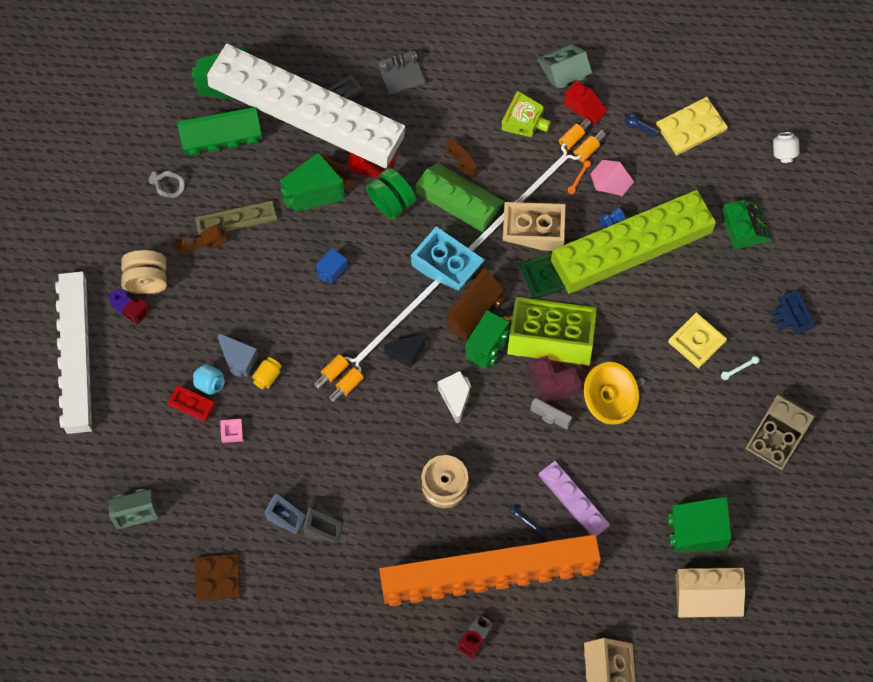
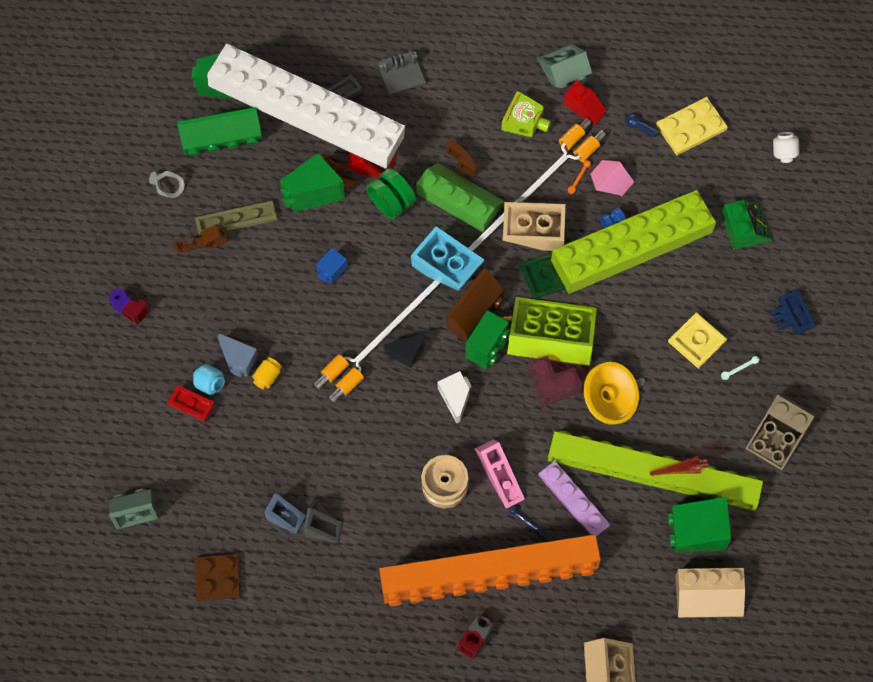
white brick [55,272,92,434] -> none
tan wheel [121,250,167,294] -> none
bright pink plate [220,419,243,443] -> none
light grey plate [531,398,572,430] -> none
none -> bright pink slope [475,440,525,509]
none -> lime brick [548,431,763,511]
none -> clear red piece [650,456,709,476]

